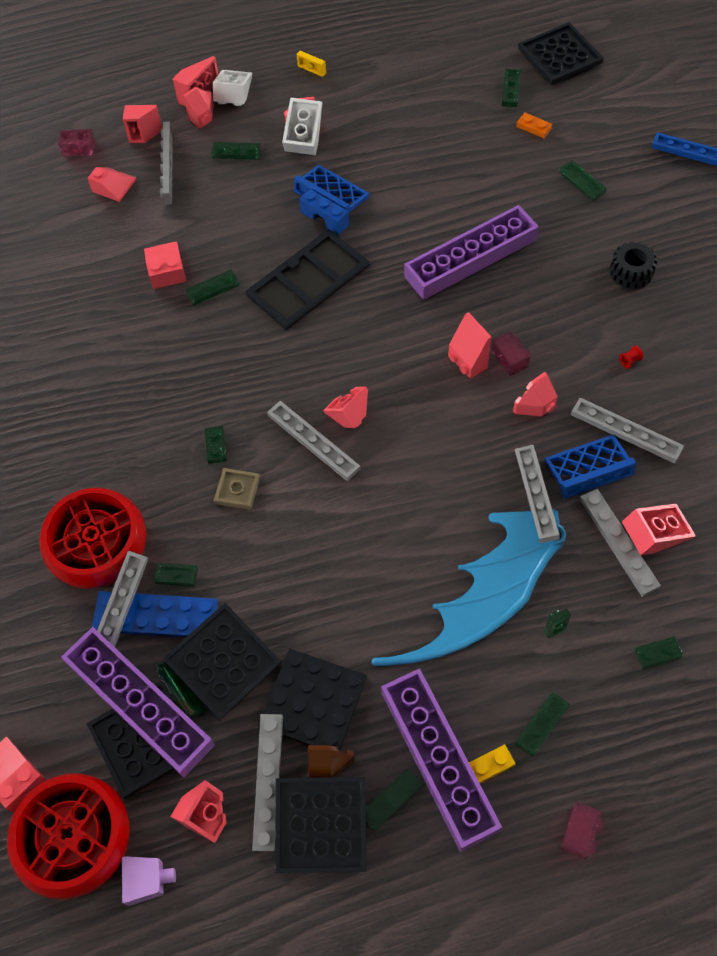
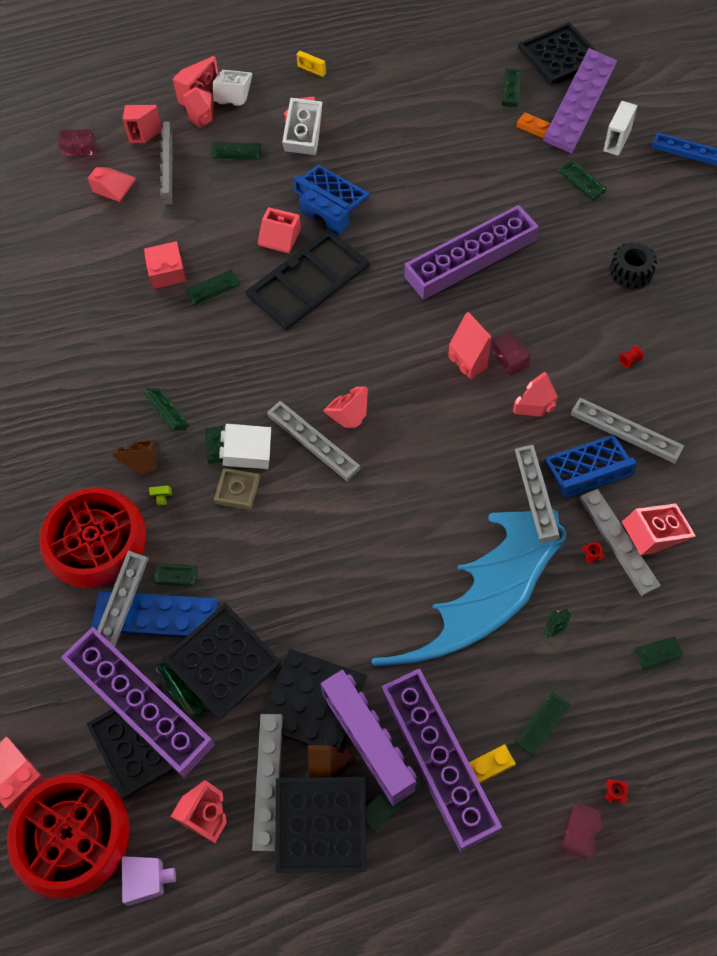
none -> reddish brown slope [113,440,157,475]
none -> clear green plate [144,388,190,431]
none -> lime tile [149,486,172,506]
none -> white brick [219,424,271,469]
none -> coral slope [258,207,301,253]
none -> medium lavender brick [320,670,417,806]
none -> medium lavender plate [543,48,617,154]
none -> red plate [581,542,605,563]
none -> white brick [604,101,637,156]
none -> red plate [605,779,628,804]

